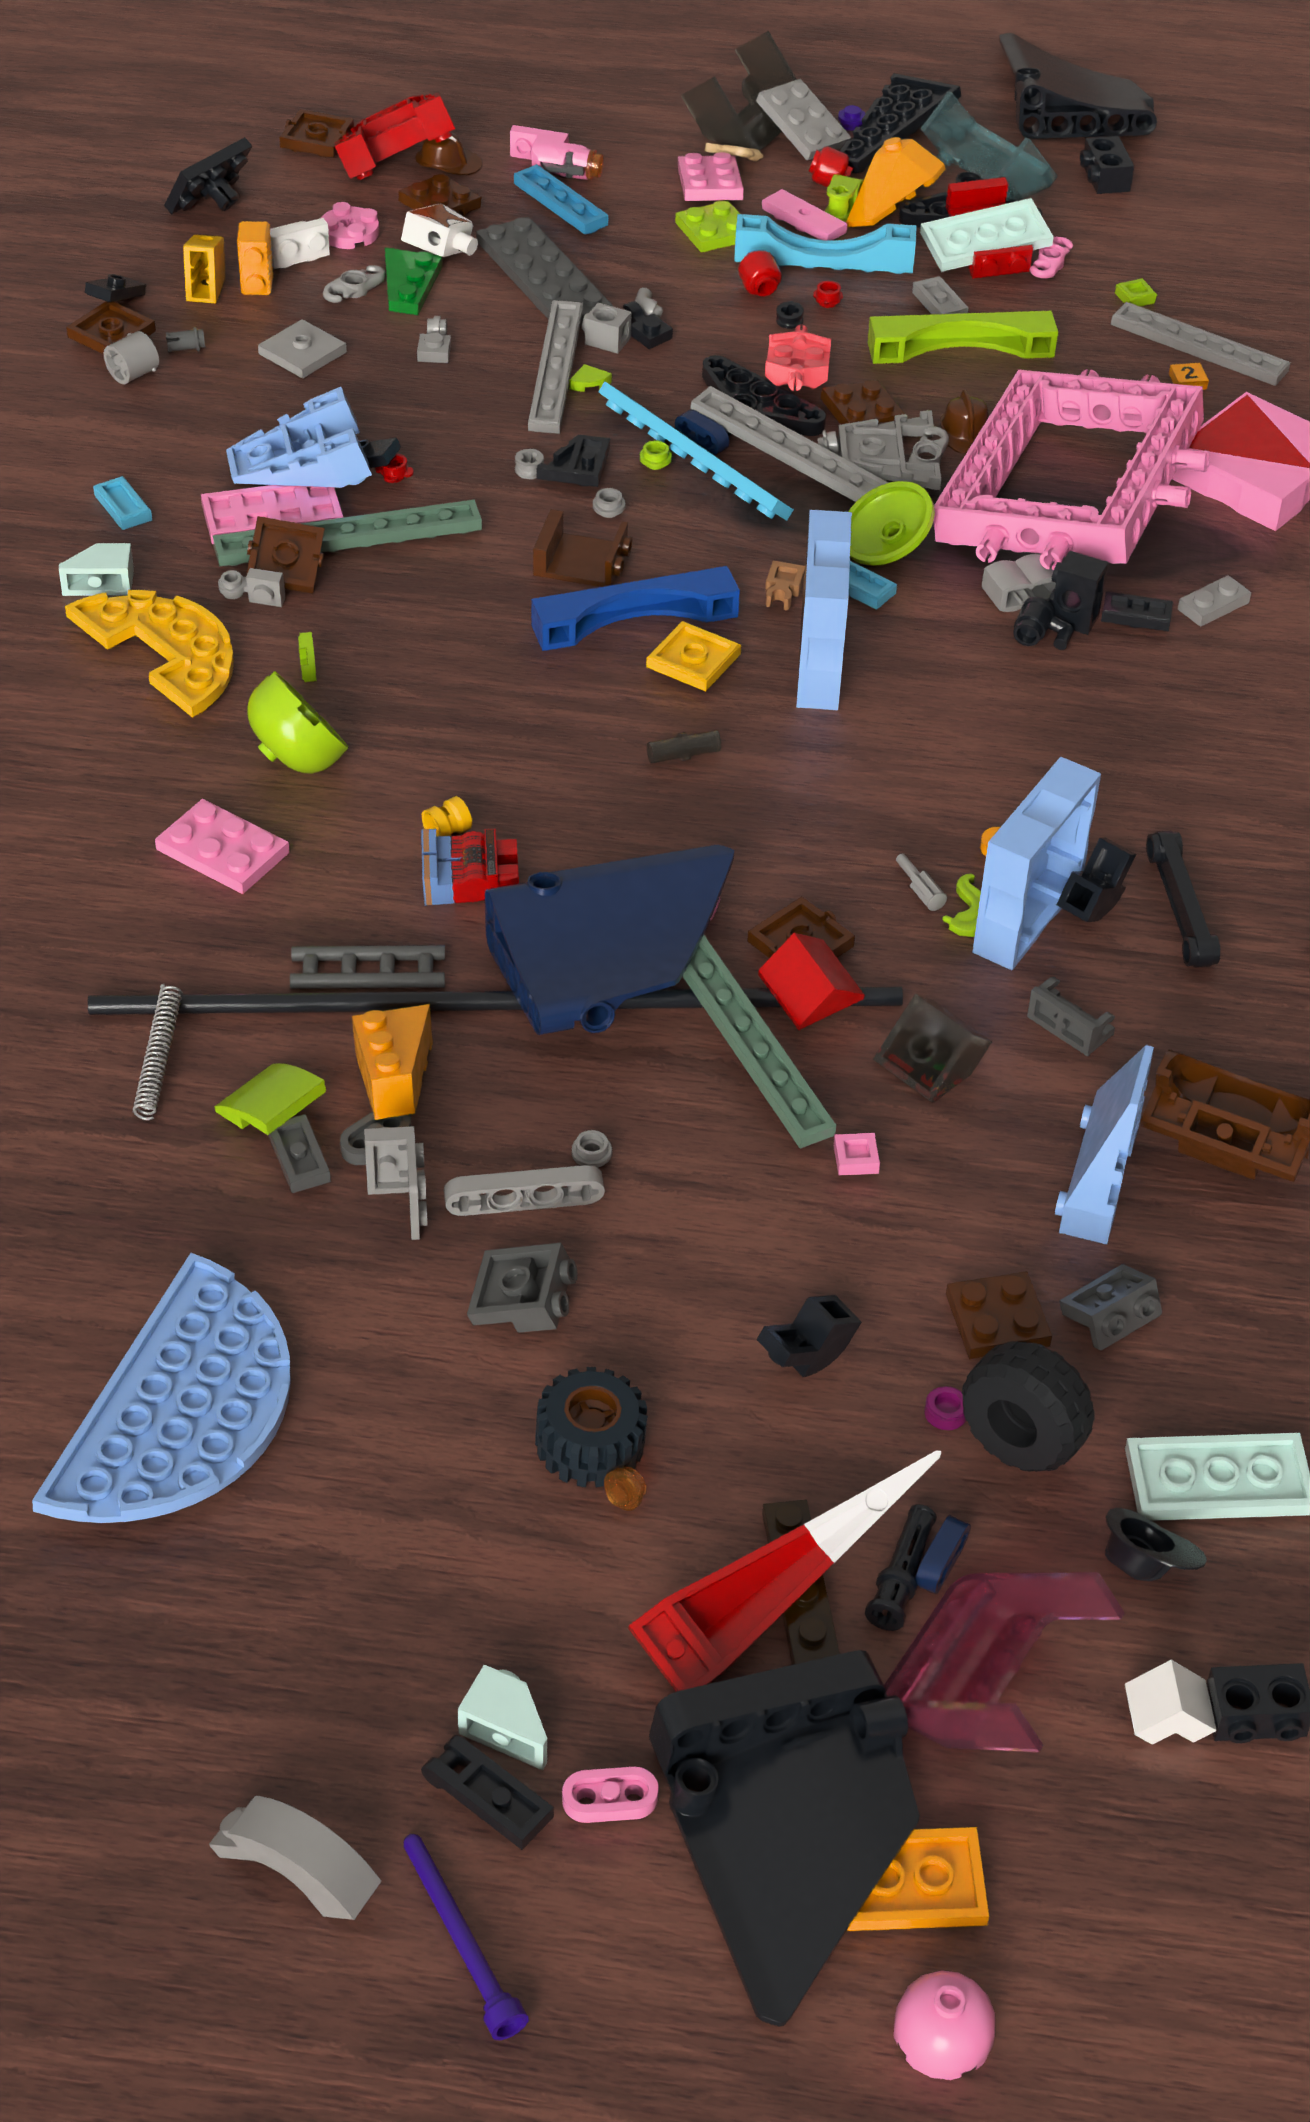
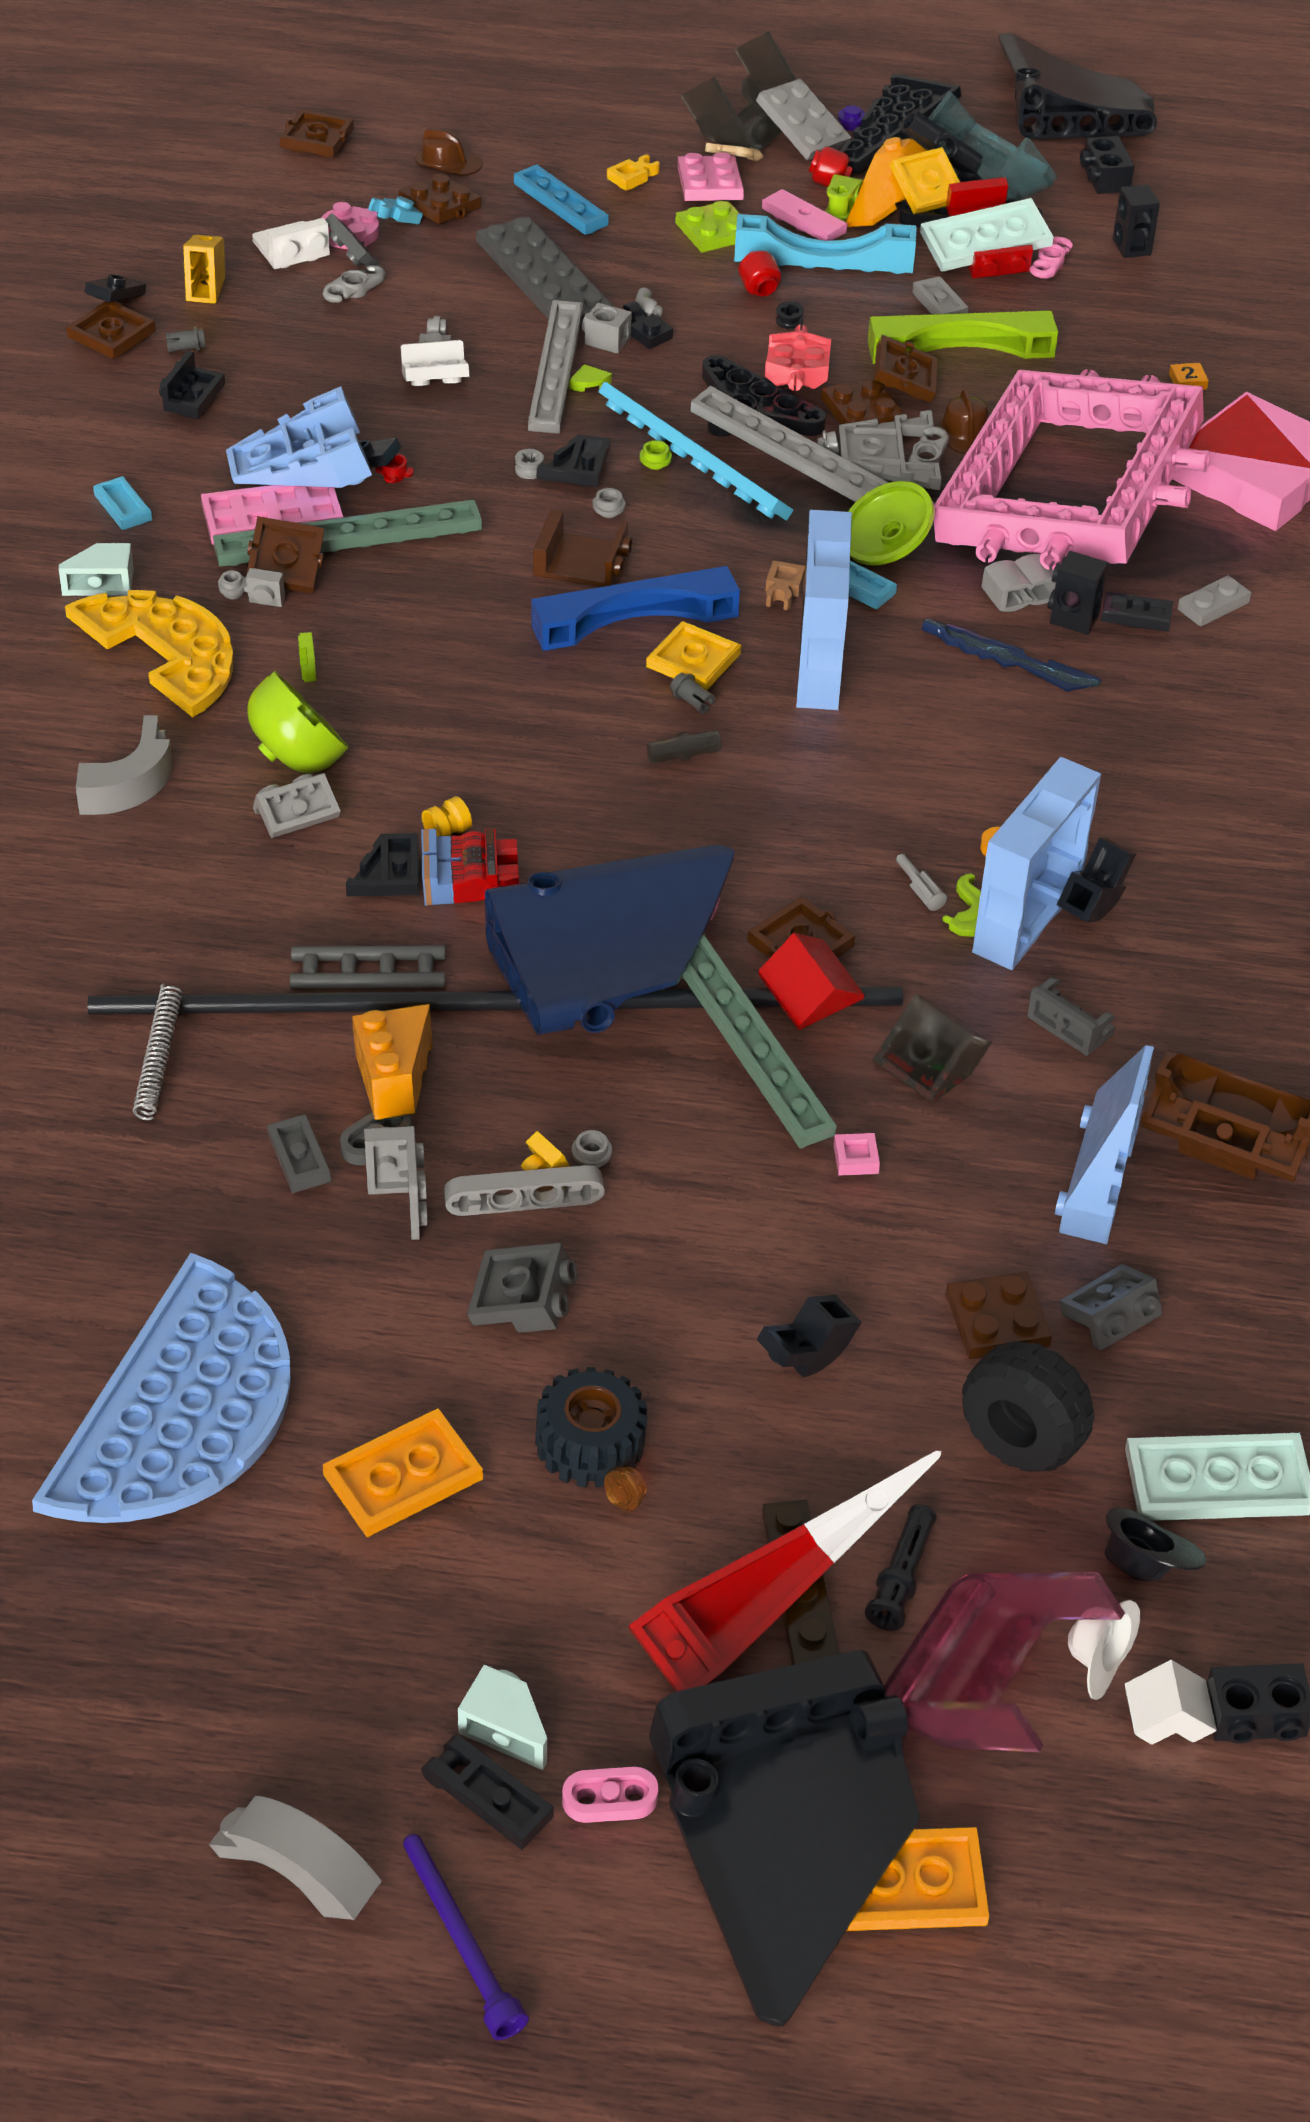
light grey piece [103,331,159,384] -> none
bright pink plate [155,798,290,894] -> none
black plate [164,137,252,215] -> none
lime slope [214,1063,326,1135] -> none
light orange brick [237,221,273,295] -> none
light grey plate [258,319,347,379] -> none
red wedge [335,93,455,180] -> none
green wing [385,247,443,315] -> none
white torso [401,203,478,257] -> none
bright pink plate [510,125,604,180] -> none
dark blue beam [674,410,730,456] -> none
red plate [813,281,843,308] -> none
bright pink cylinder [894,1971,995,2080] -> none
dark blue beam [915,1515,971,1594] -> none
magenta tile [924,1386,966,1430] -> none
black piece [1013,597,1074,650] -> none
light grey tile [1111,302,1290,386] -> none
lime tile [1115,278,1157,307] -> none
black piece [1146,830,1220,968] -> none
none -> light grey arch [76,715,173,815]
none -> black bracket [159,351,225,419]
none -> light grey bracket [253,773,341,838]
none -> light orange plate [322,1408,483,1537]
none -> dark grey plate [325,213,379,267]
none -> black wing [346,833,419,897]
none -> medium azure plate [368,196,423,225]
none -> white bracket [400,340,469,386]
none -> yellow tile [521,1131,570,1171]
none -> yellow plate [607,154,660,191]
none -> dark grey pin [670,673,715,714]
none -> reddish brown plate [874,335,938,403]
none -> yellow plate [890,147,960,214]
none -> black piece [901,109,984,173]
none -> dark blue sword [922,618,1101,692]
none -> white piece [1068,1600,1140,1700]
none -> black brick [1112,184,1160,258]

